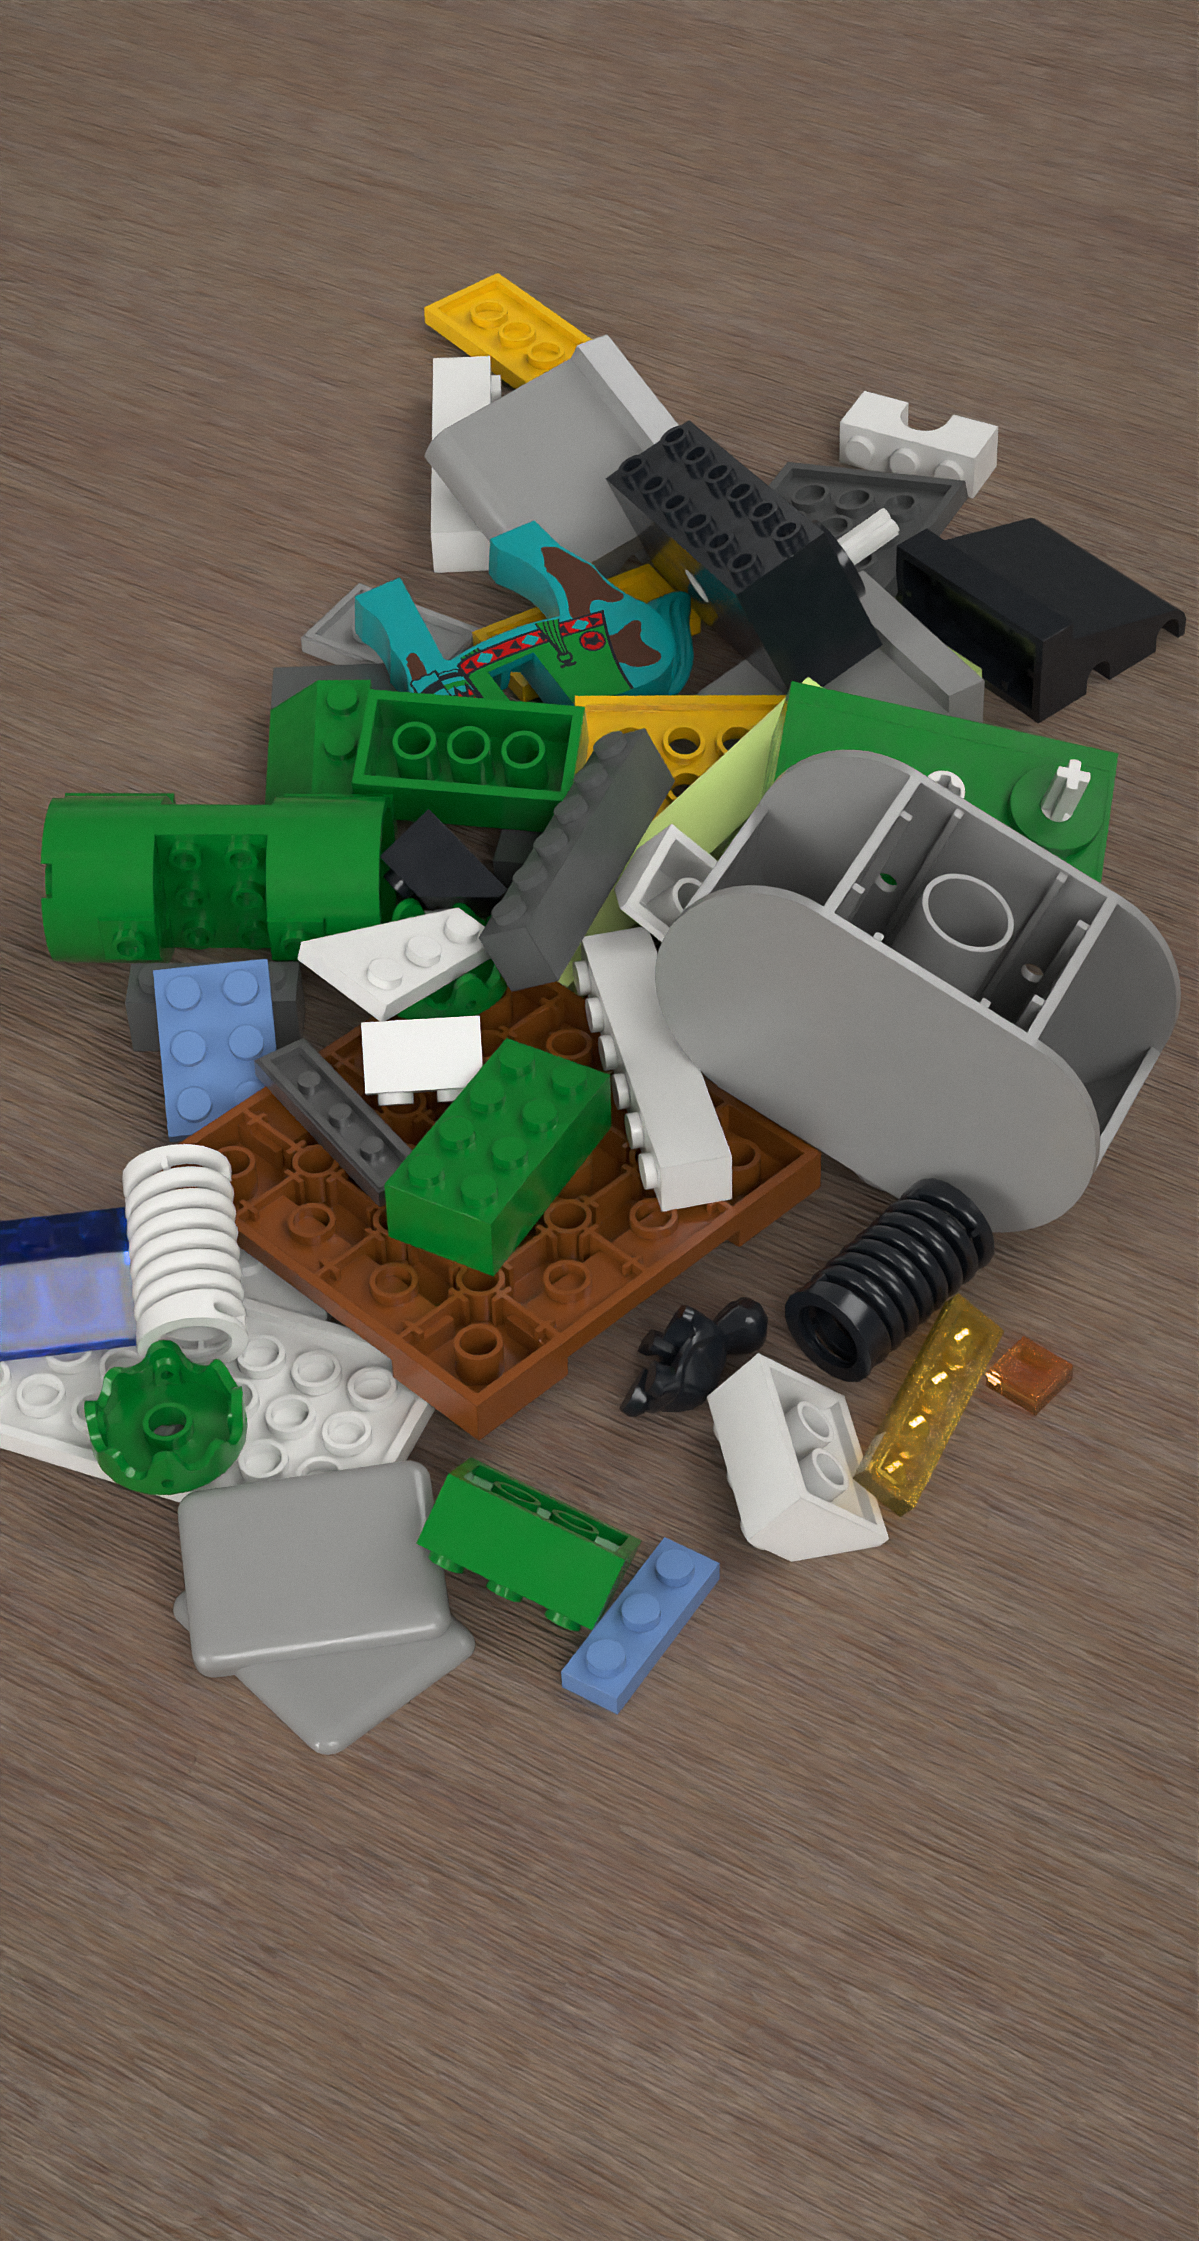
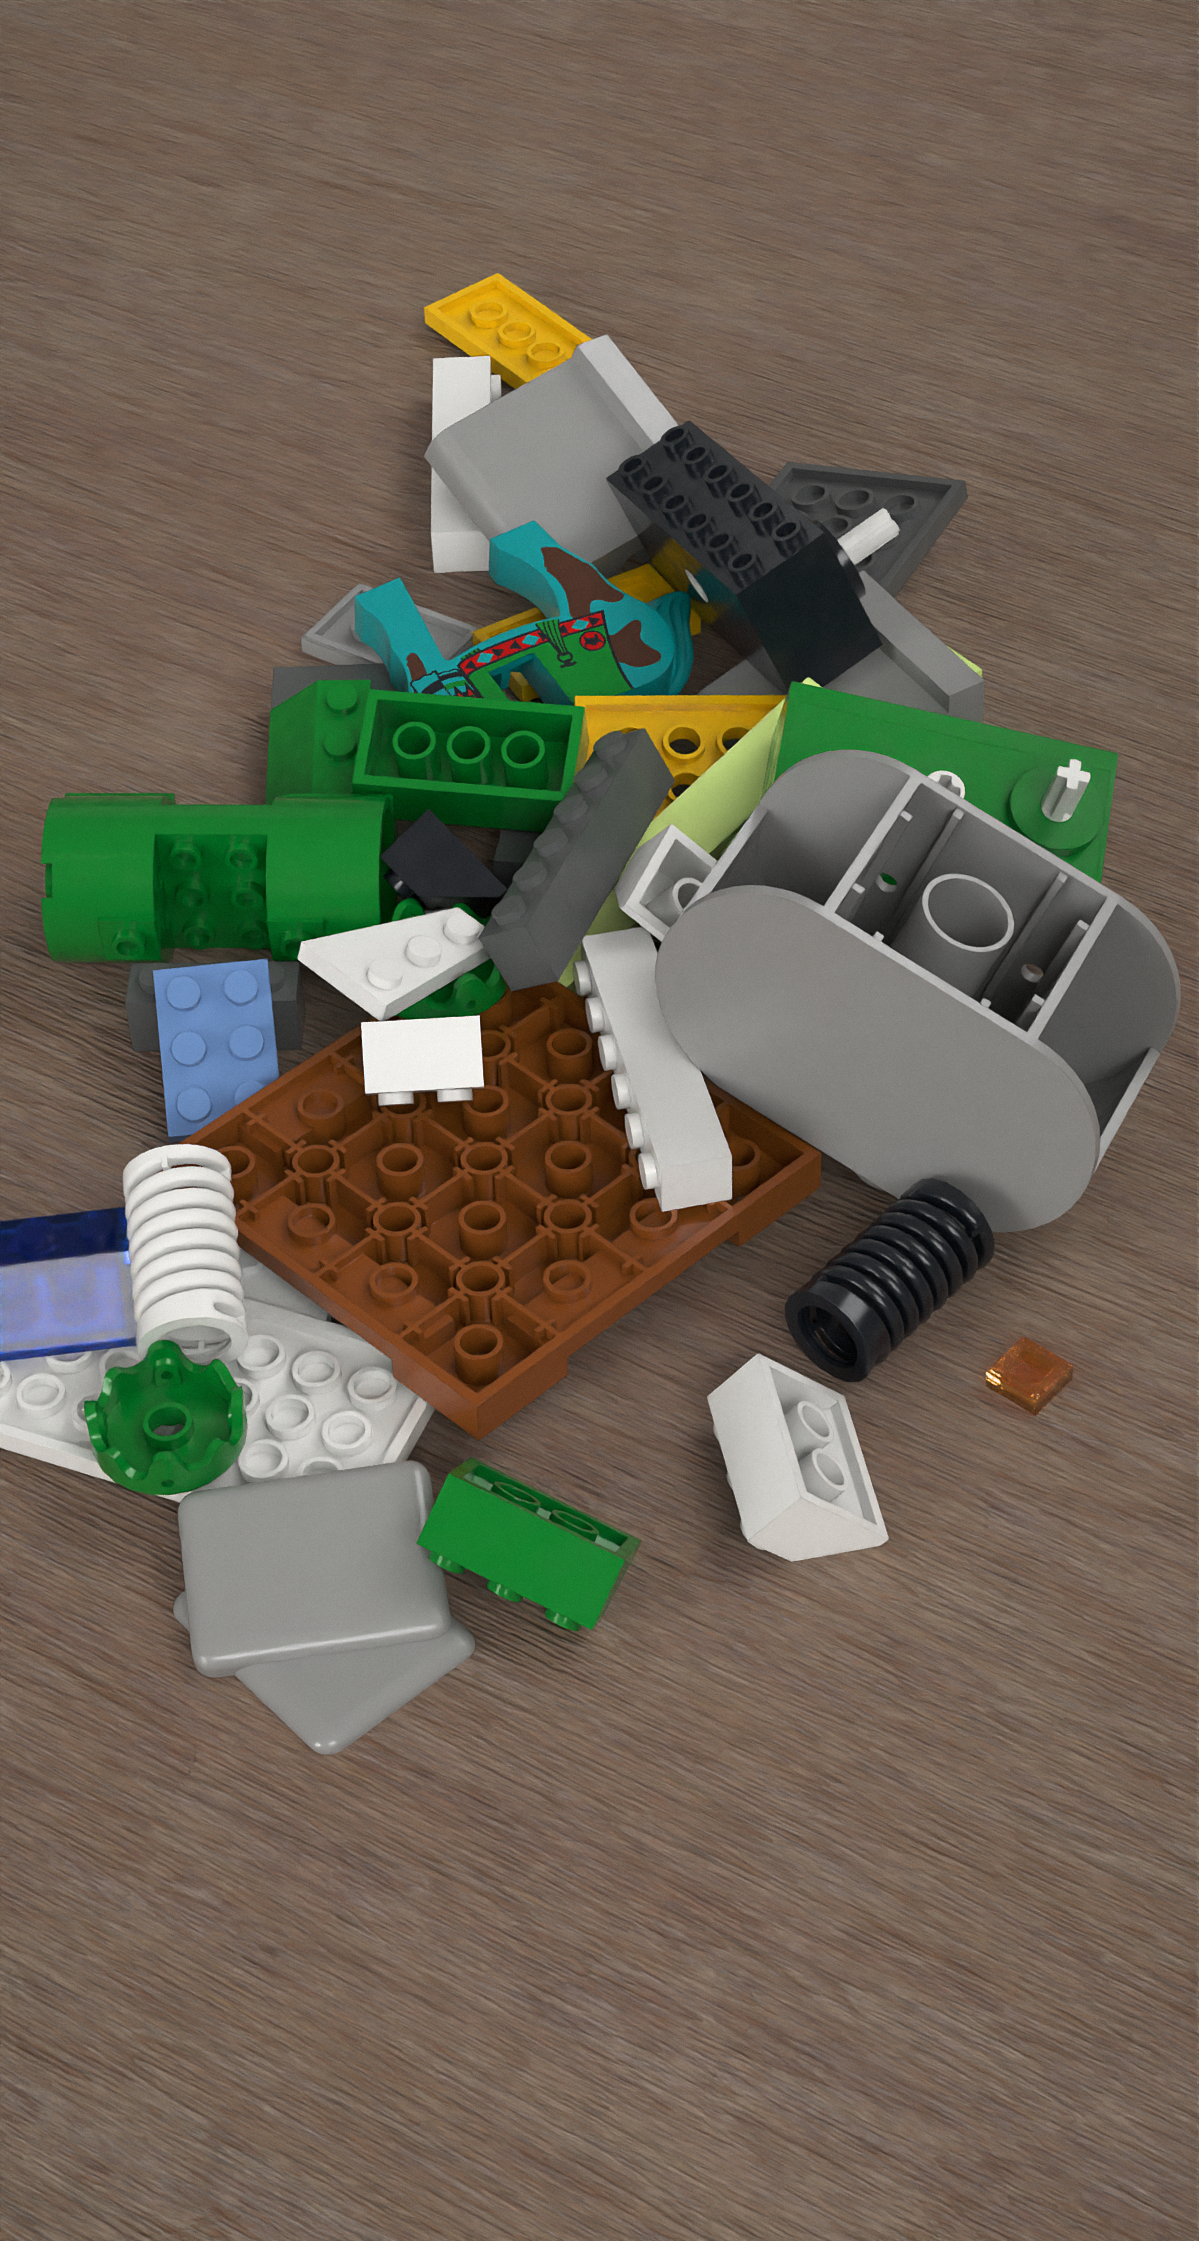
flat silver tile [254,1038,412,1207] -> none
green brick [384,1038,612,1277] -> none
medium blue plate [561,1537,720,1715] -> none
black animal [620,1297,768,1417] -> none
white arch [839,391,998,498] -> none
clear yellow plate [852,1293,1005,1517] -> none
black panel [895,518,1186,724] -> none

